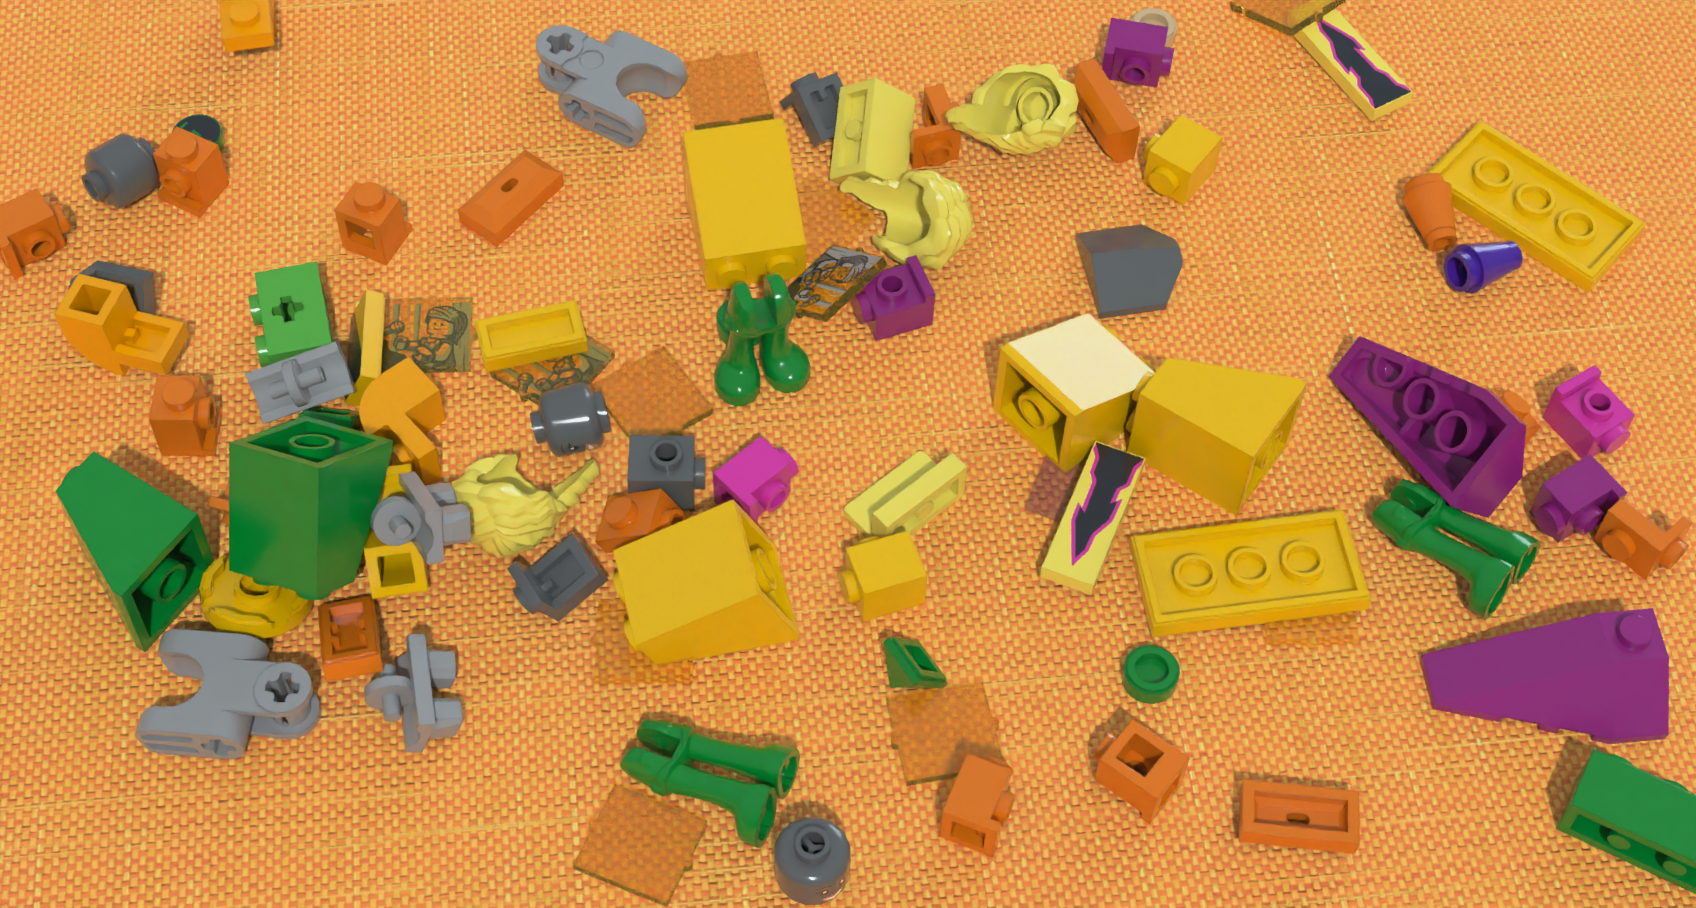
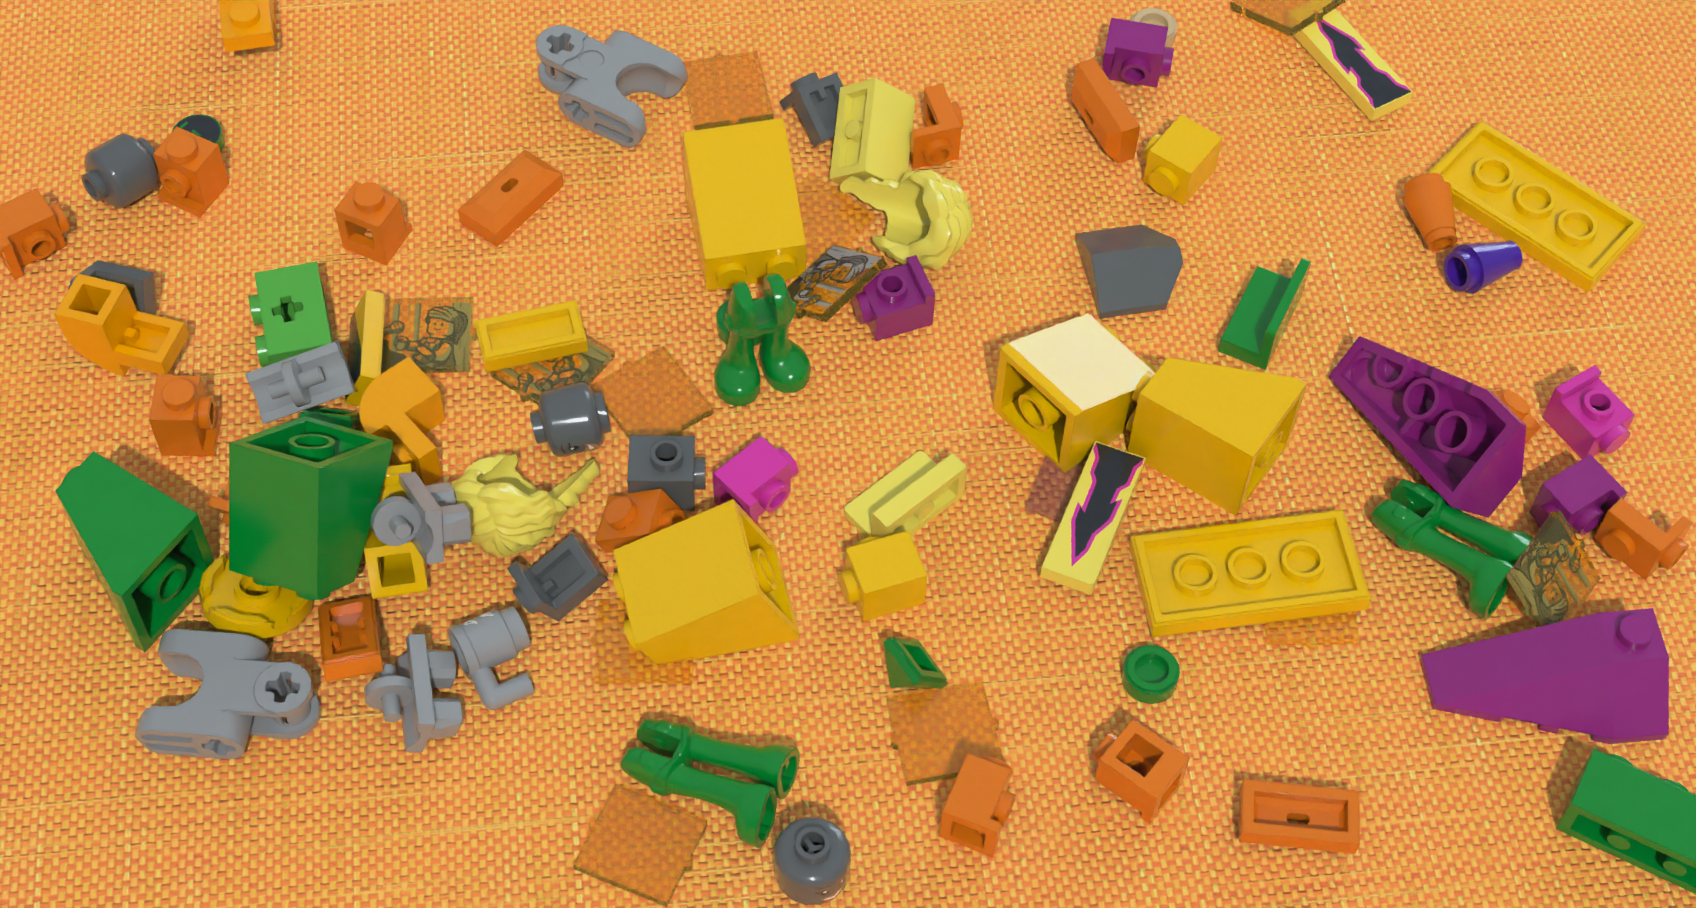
light yellow hair [945,63,1079,155] -> none
none -> light grey piece [447,606,534,710]
none -> green panel [1218,258,1312,370]
none -> clear yellow piece [1506,511,1601,627]

